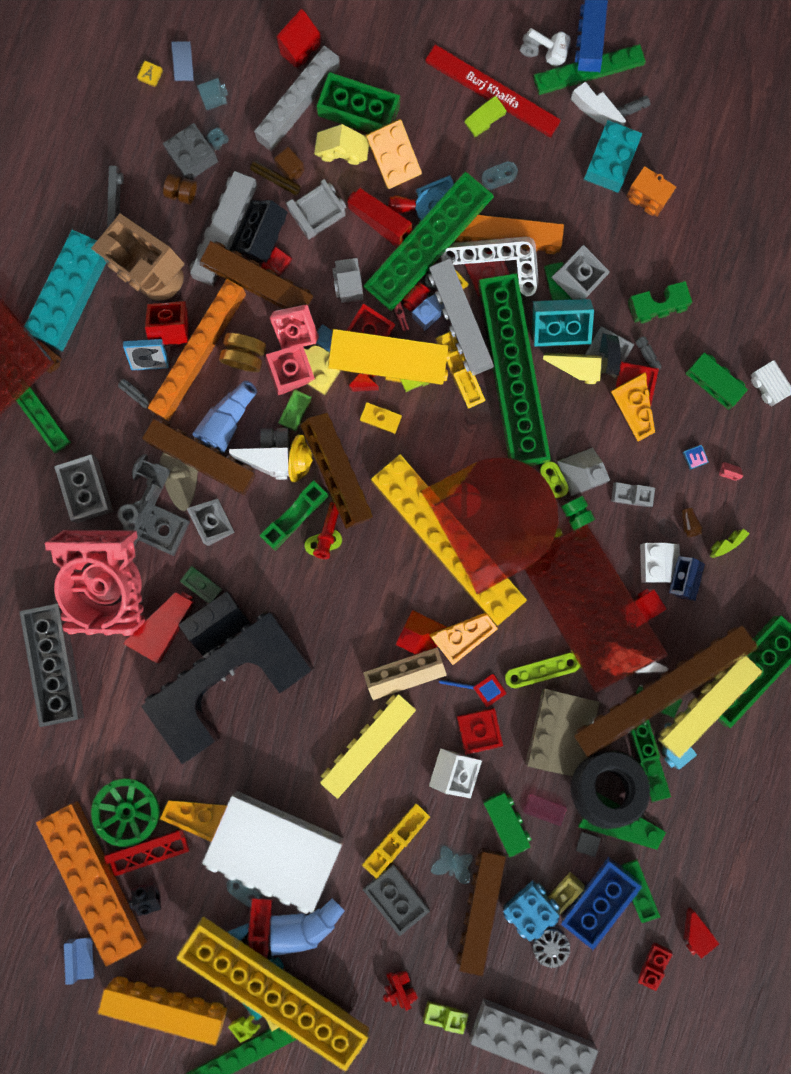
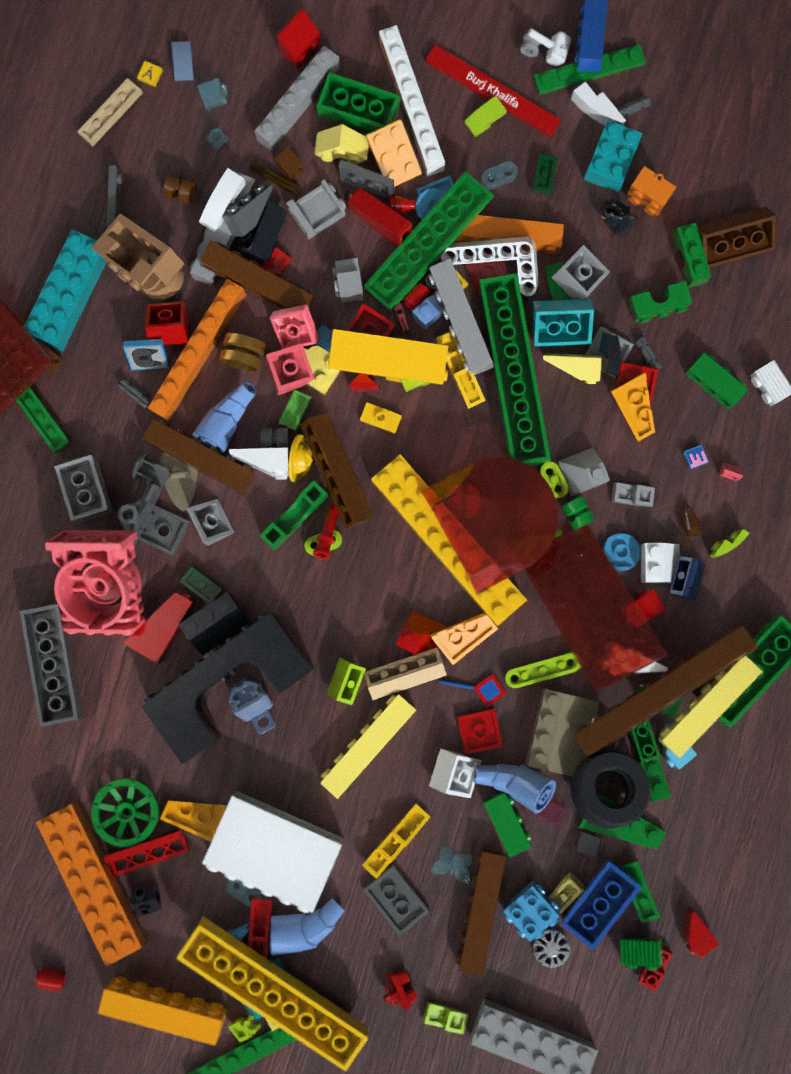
medium blue panel [64,937,95,985] -> none
dark grey brick [163,123,218,180] -> none
none -> red brick [34,967,66,992]
none -> tan plate [77,78,142,146]
none -> white slope [199,168,245,233]
none -> dark grey slope [222,184,273,236]
none -> sand blue piece [228,678,275,734]
none -> lime brick [326,658,366,705]
none -> dark grey tile [338,160,394,199]
none -> white brick [379,25,445,177]
none -> medium blue piece [473,764,556,814]
none -> dark green plate [532,154,557,195]
none -> black hair [600,200,638,235]
none -> dark azure tile [602,533,641,571]
none -> green brick [619,937,663,970]
none -> green arch [672,223,711,288]
none -> reddish brown slope [697,206,776,268]

